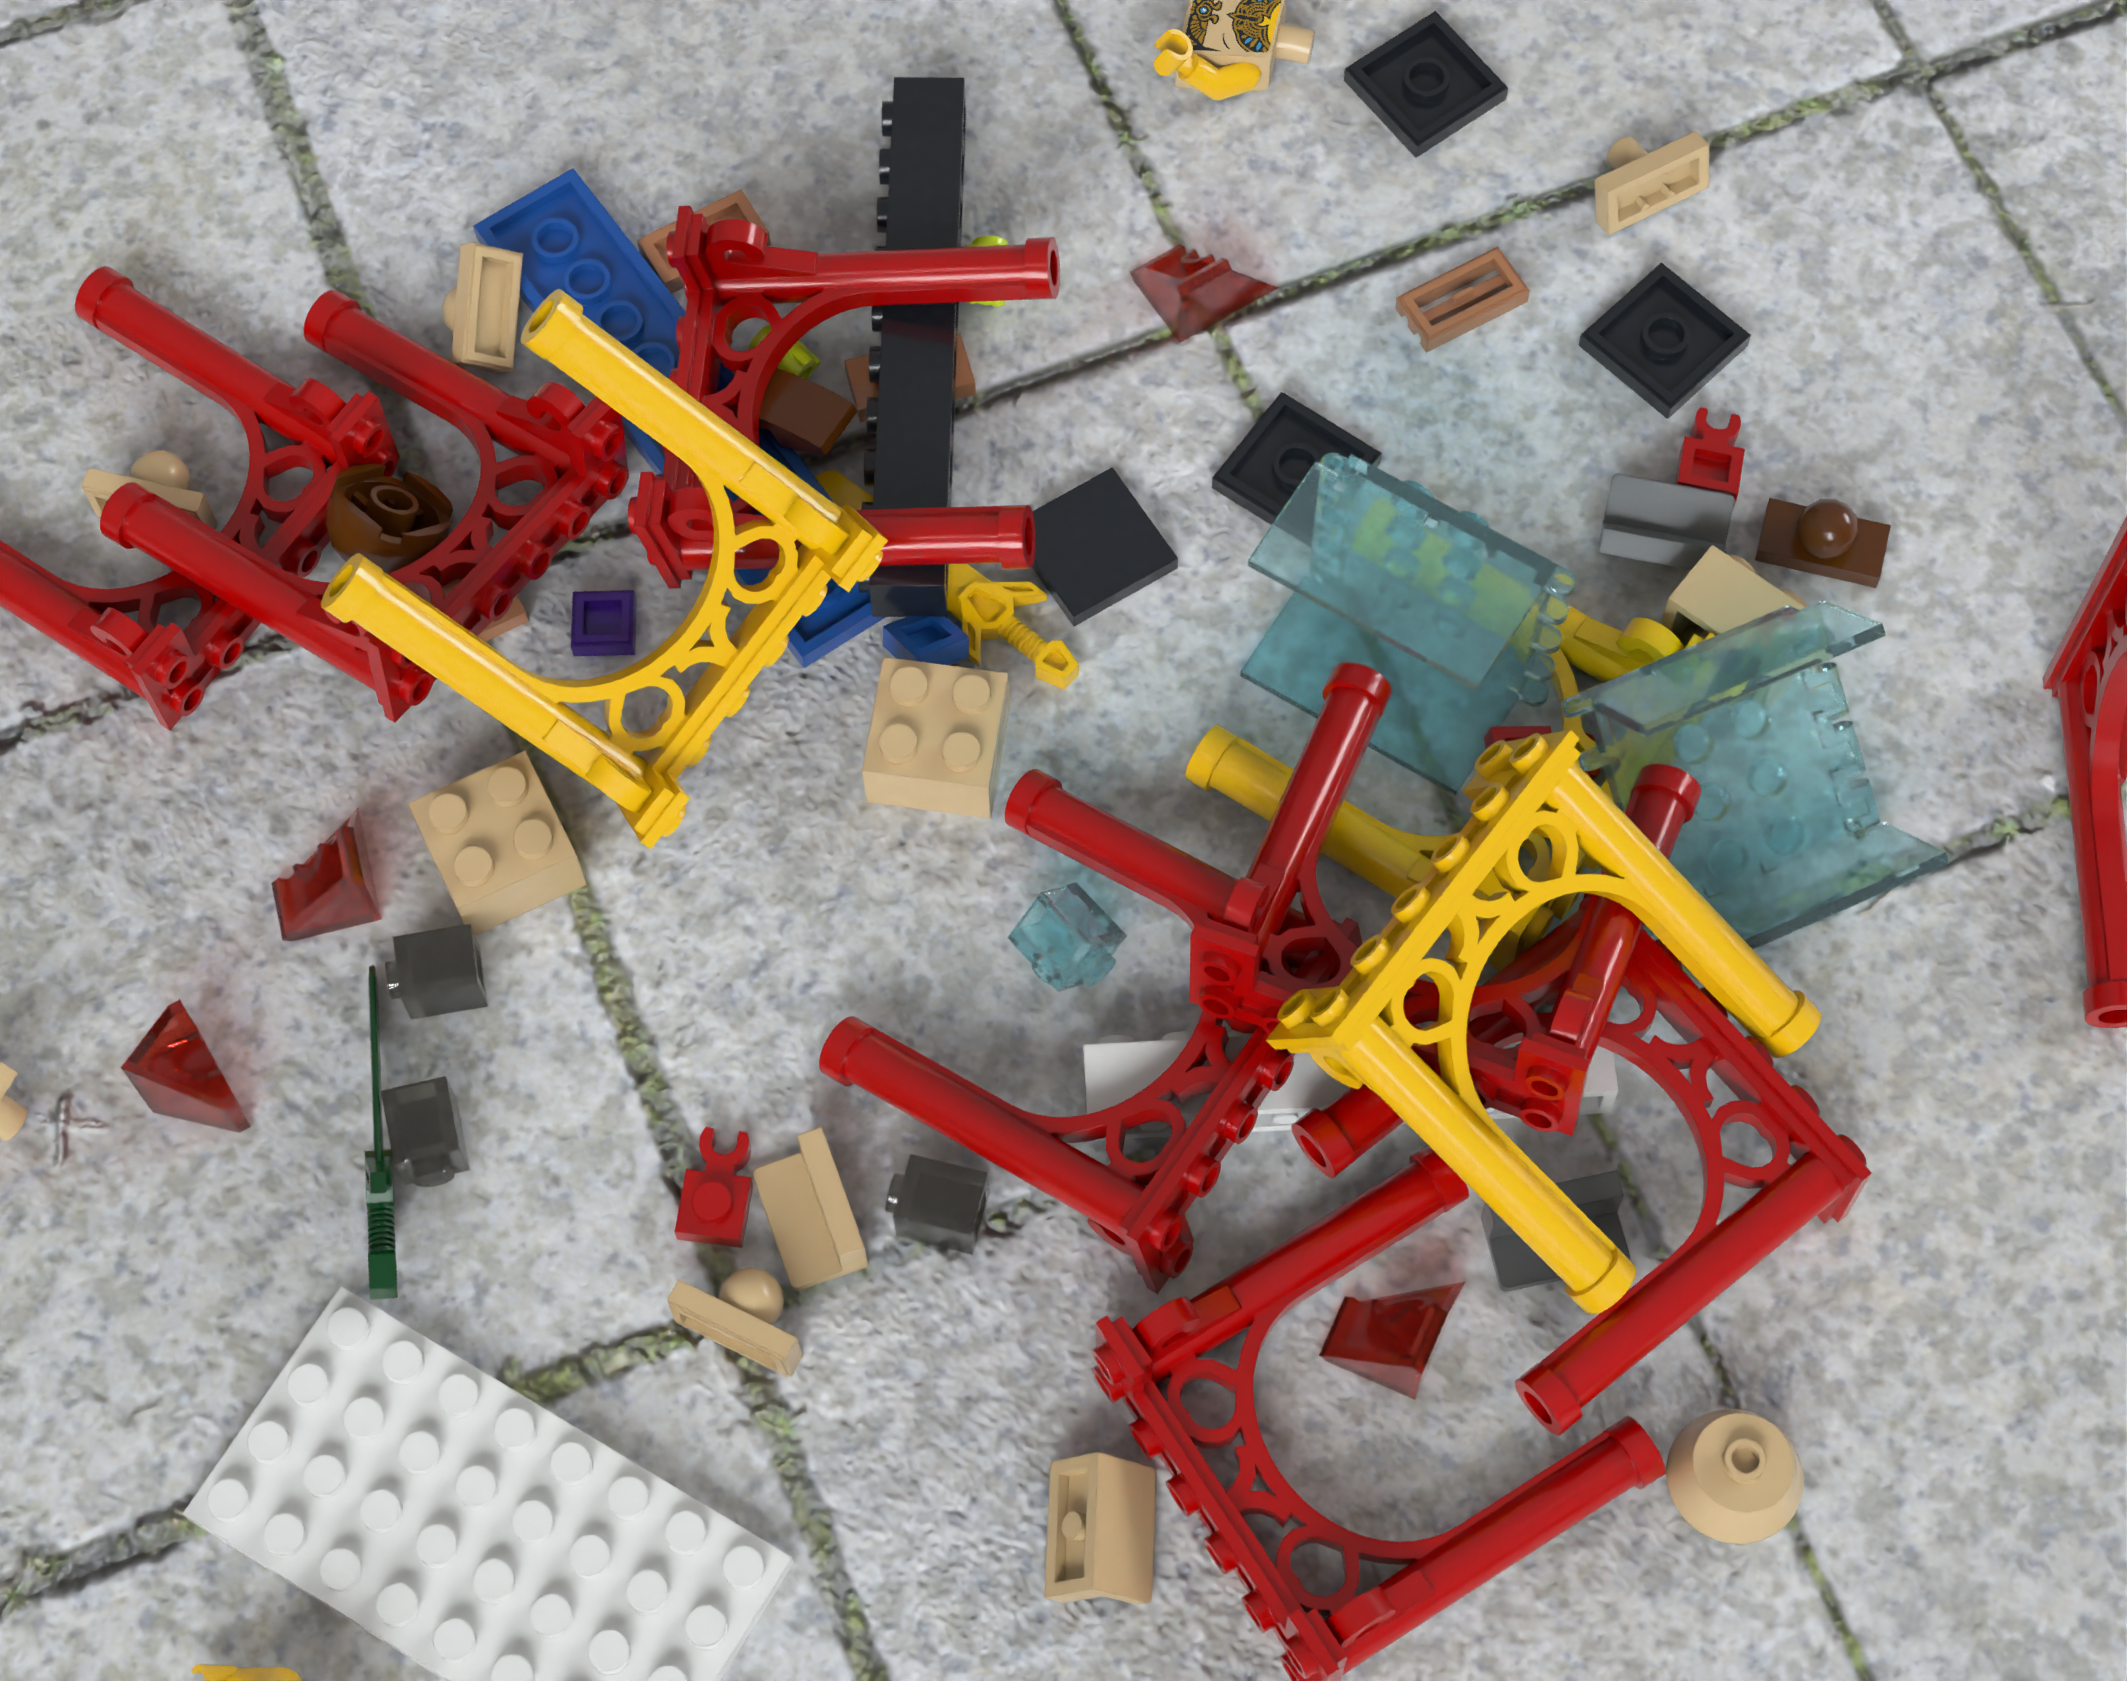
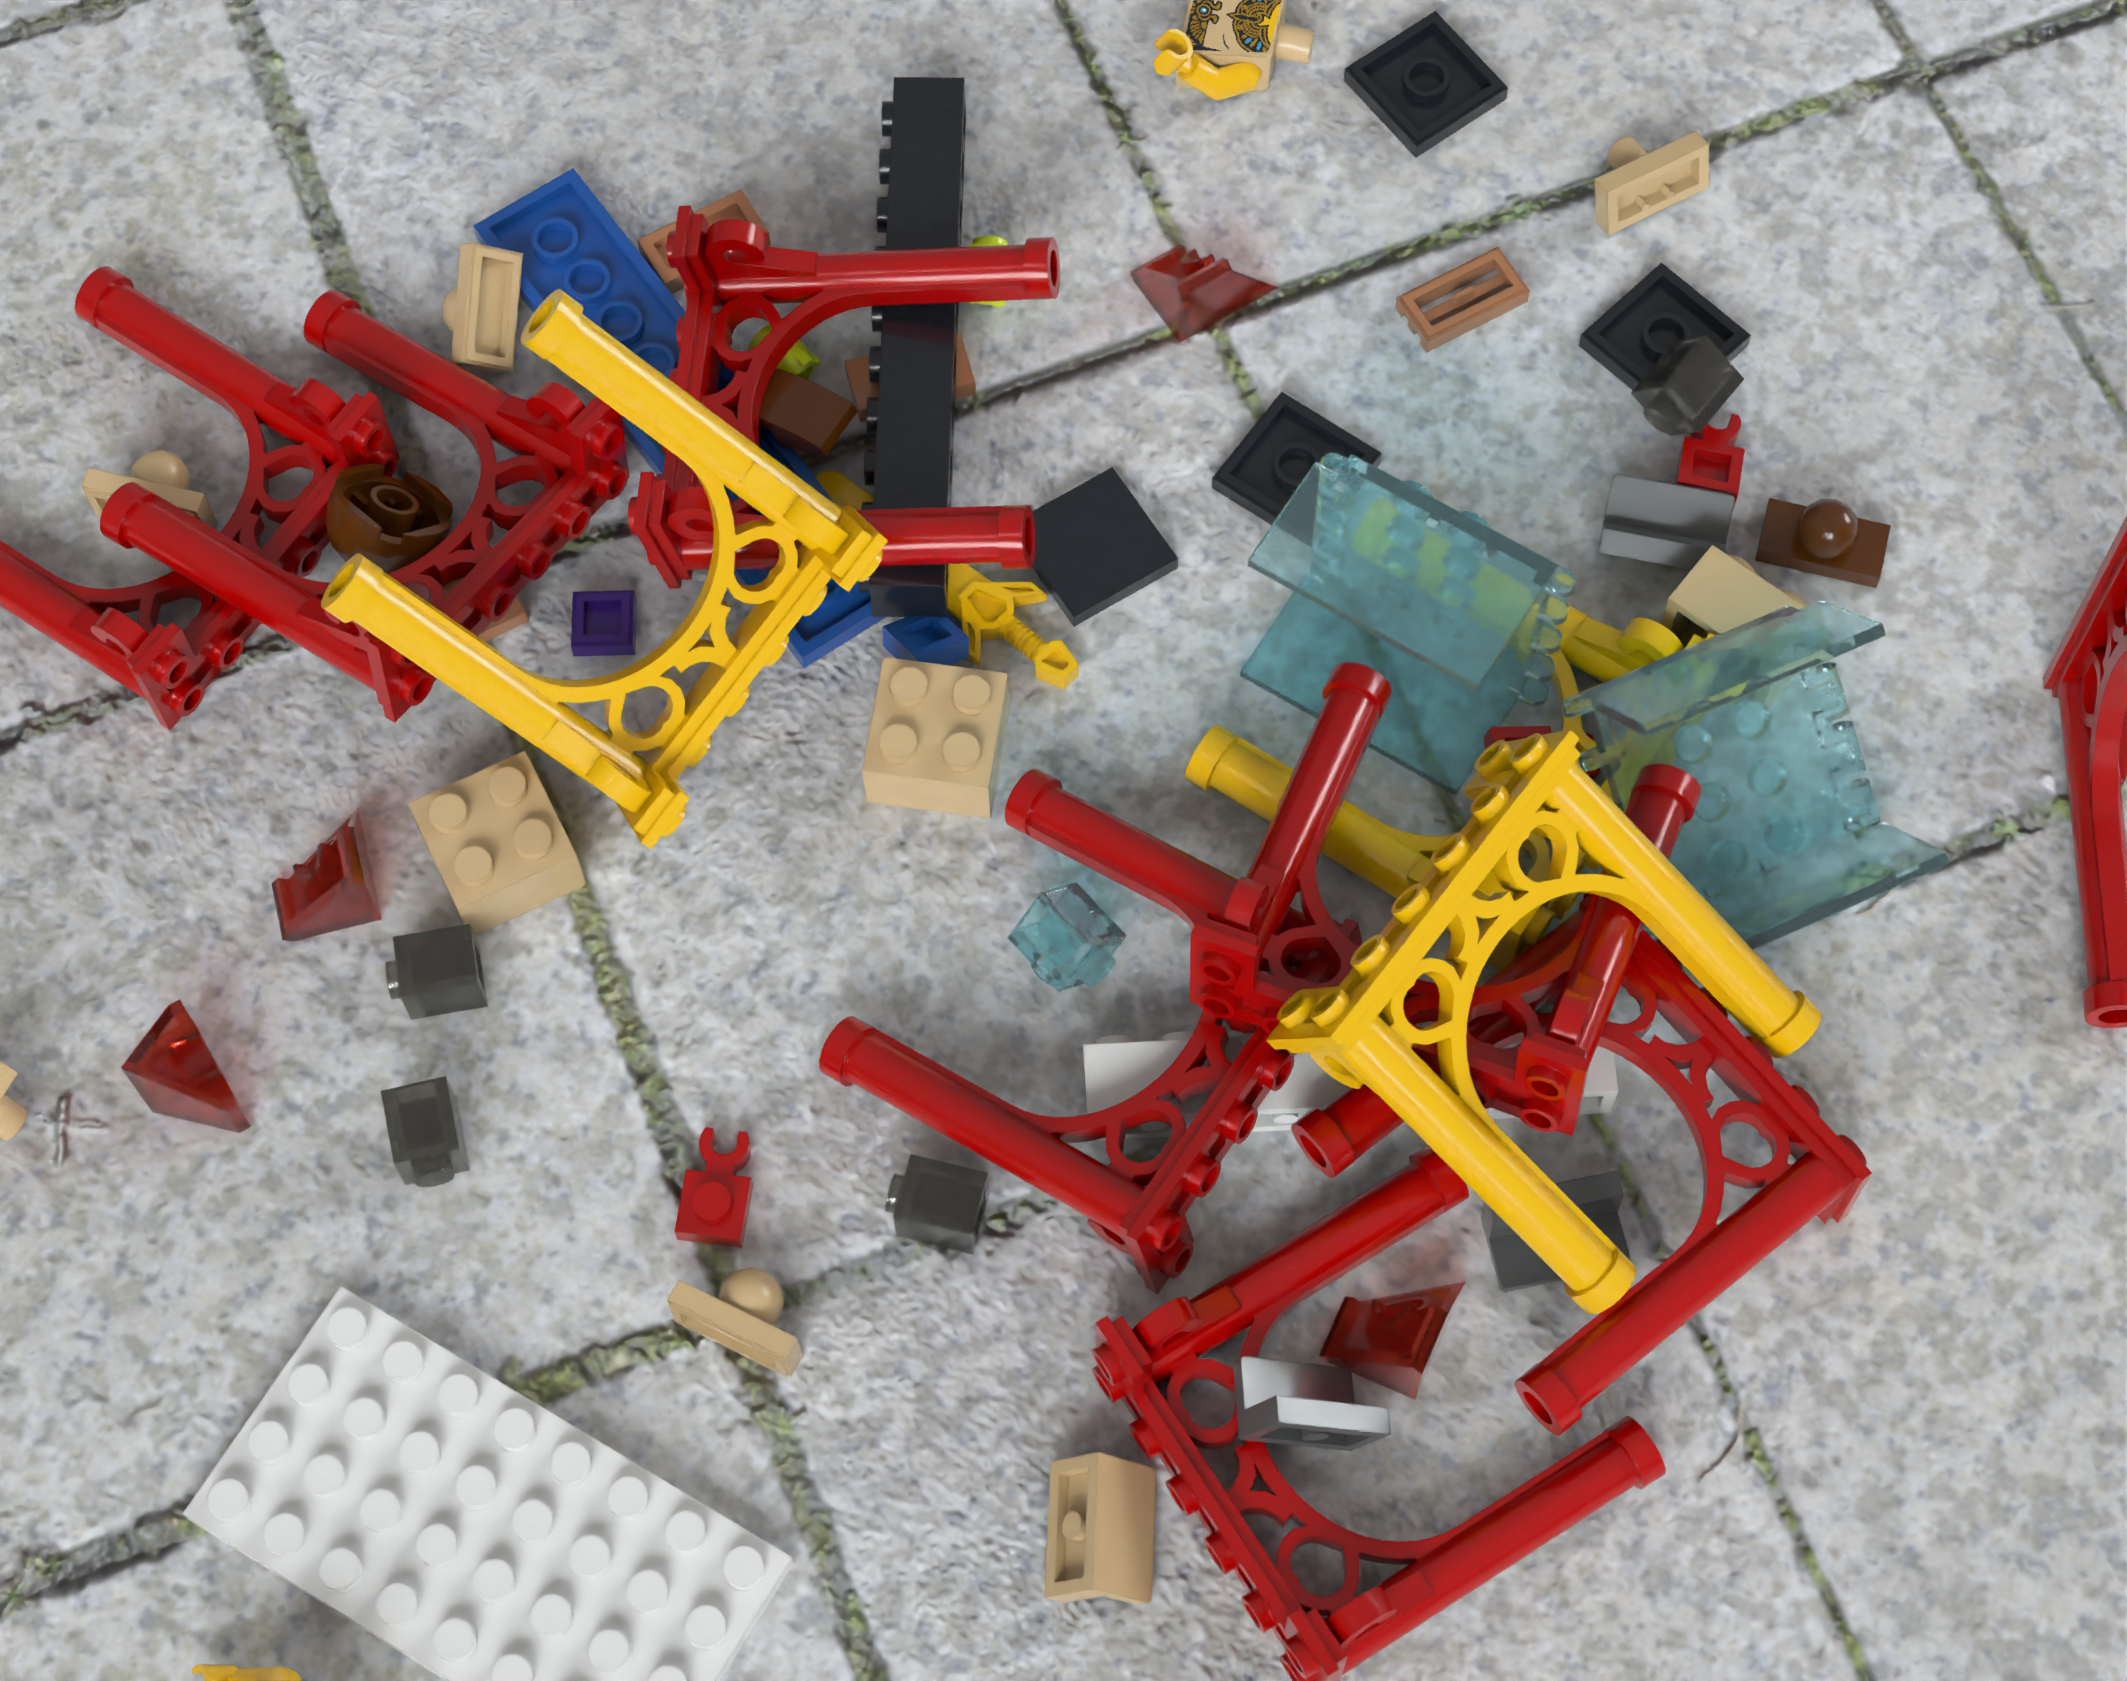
dark green sword [365,965,398,1300] -> none
tan panel [752,1127,868,1291] -> none
tan cone [1666,1409,1804,1544] -> none
none -> dark grey panel [1233,1356,1391,1451]
none -> clear smoke brick [1631,335,1744,436]

